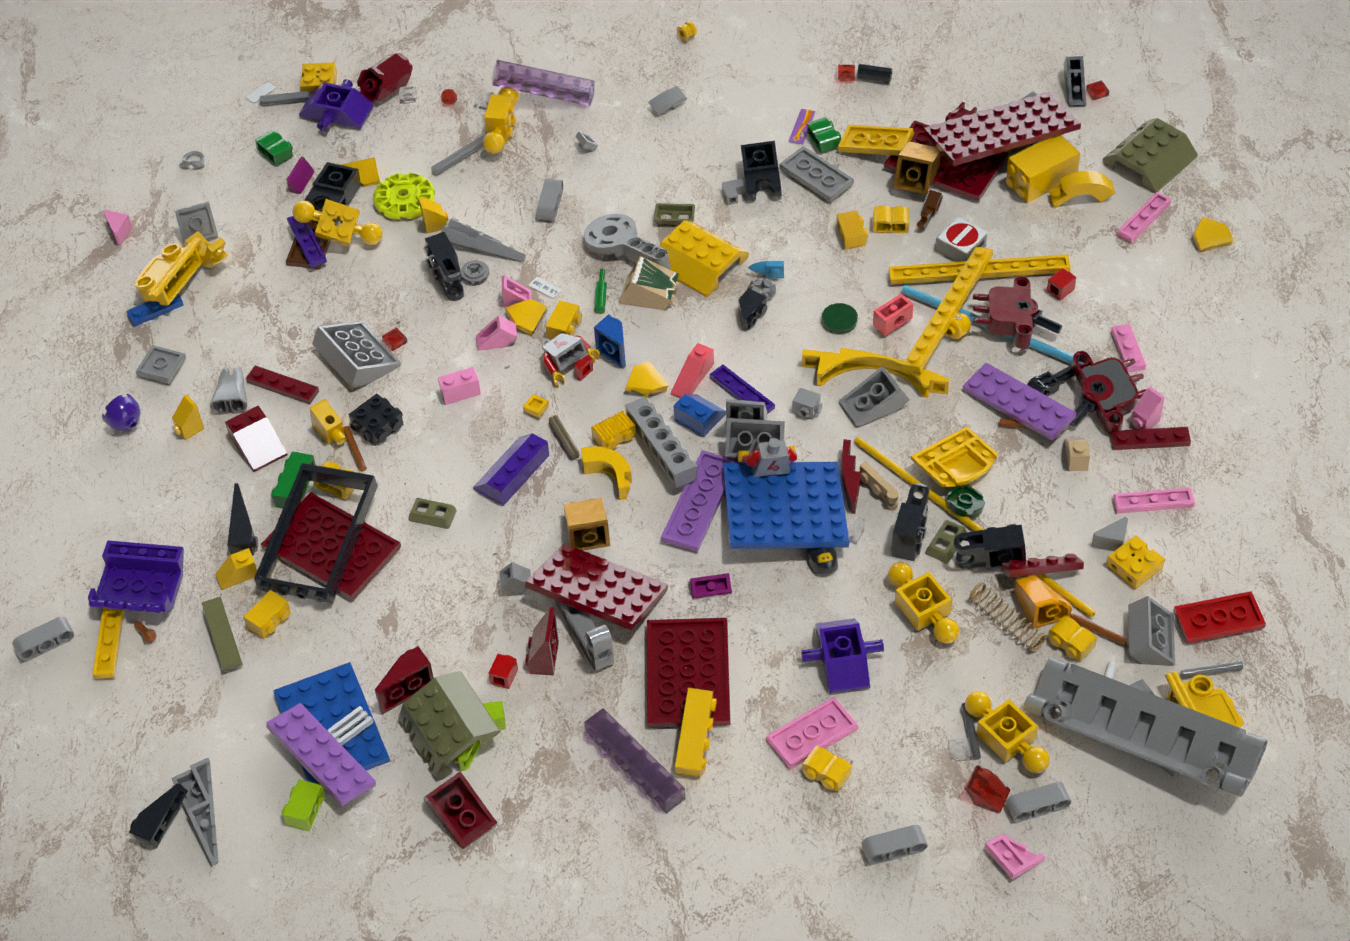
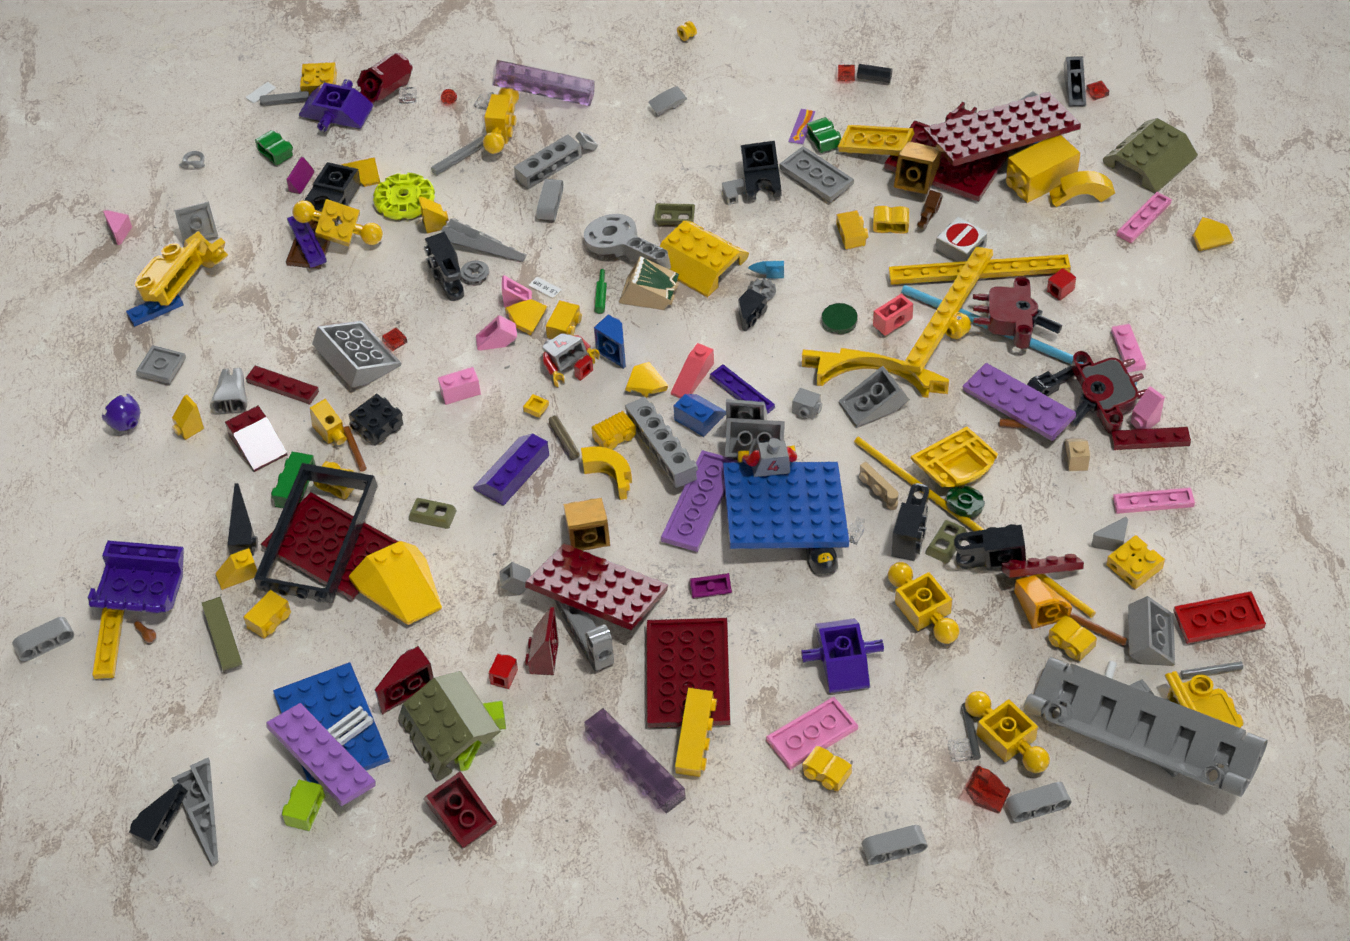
dark red slope [842,439,861,514] -> none
tan piece [969,582,1047,651] -> none
bright pink wing [984,834,1045,879] -> none
none -> yellow wedge [349,541,442,625]
none -> light grey brick [514,134,582,190]

